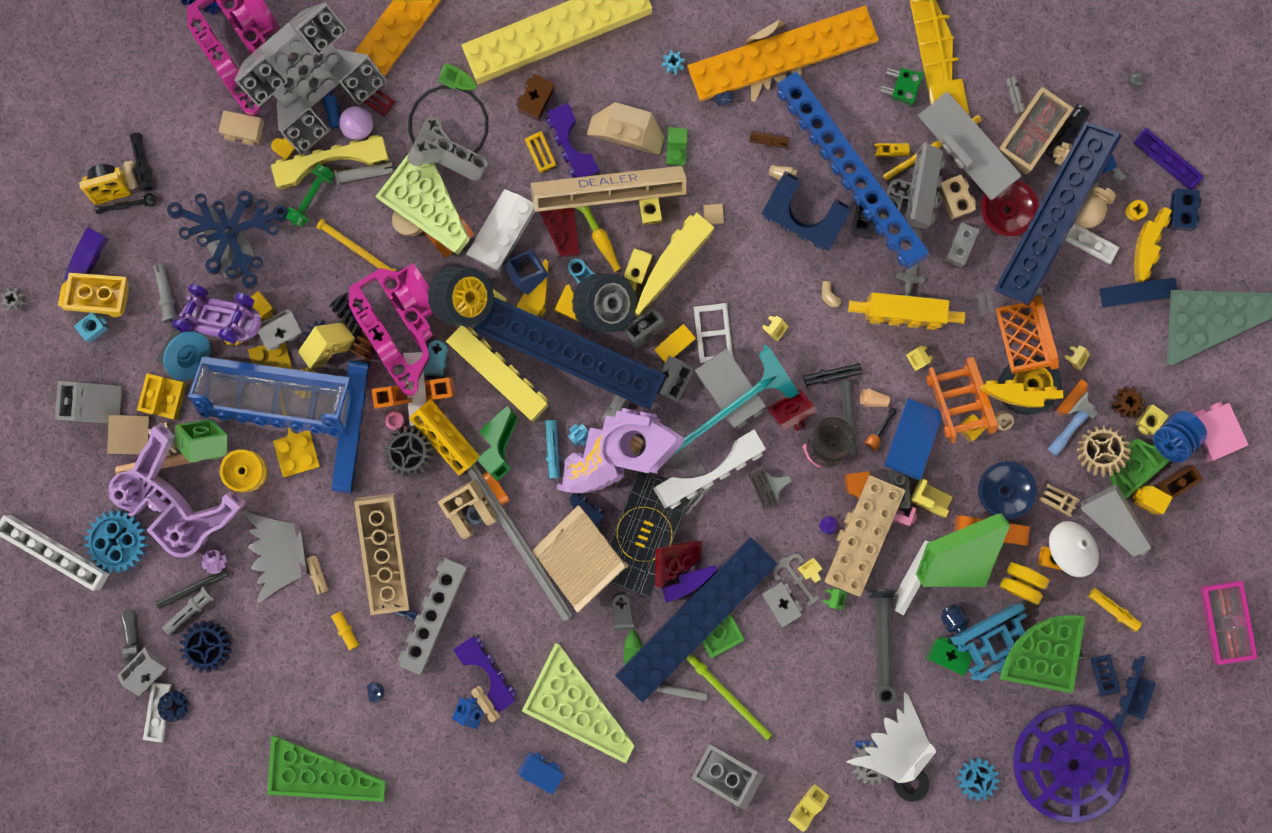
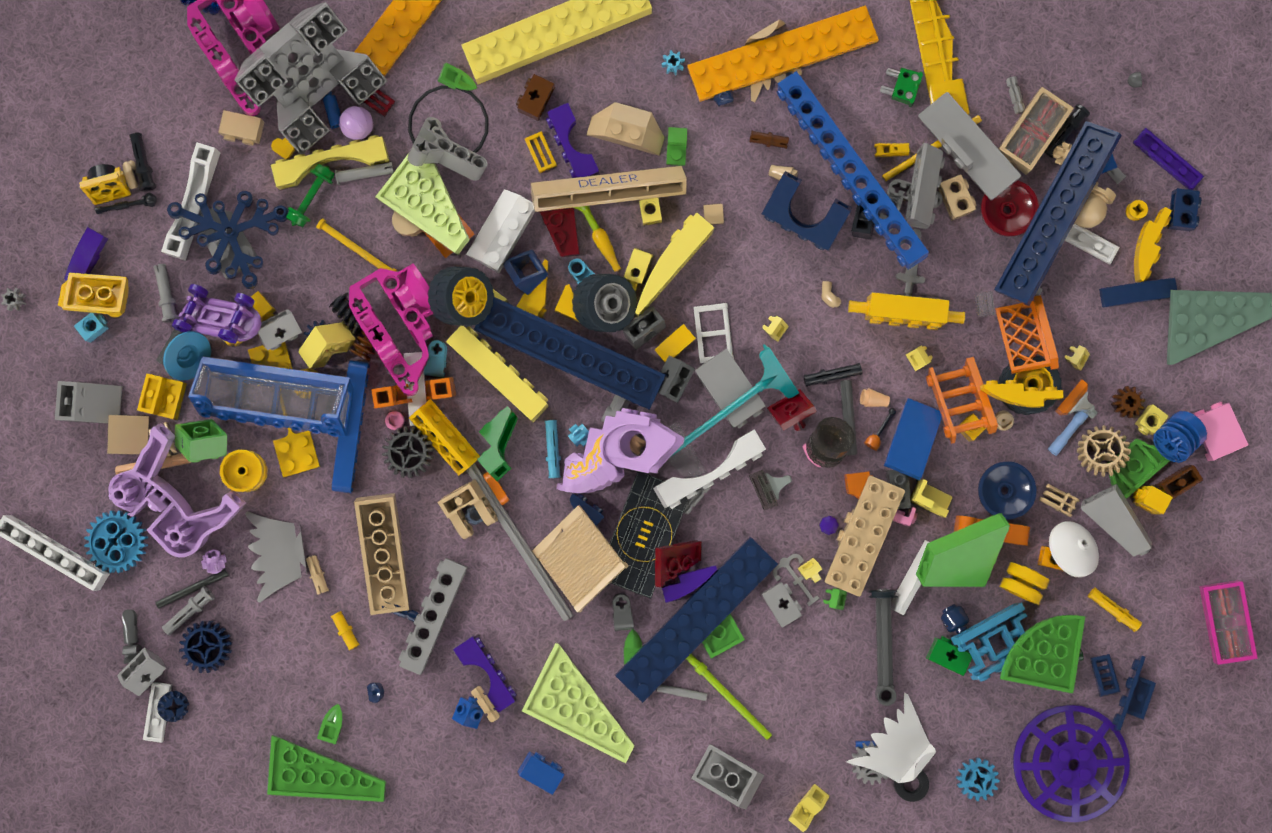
light grey brick [943,222,979,268] -> none
none -> white arch [161,143,220,261]
none -> bright green plate [317,704,343,744]

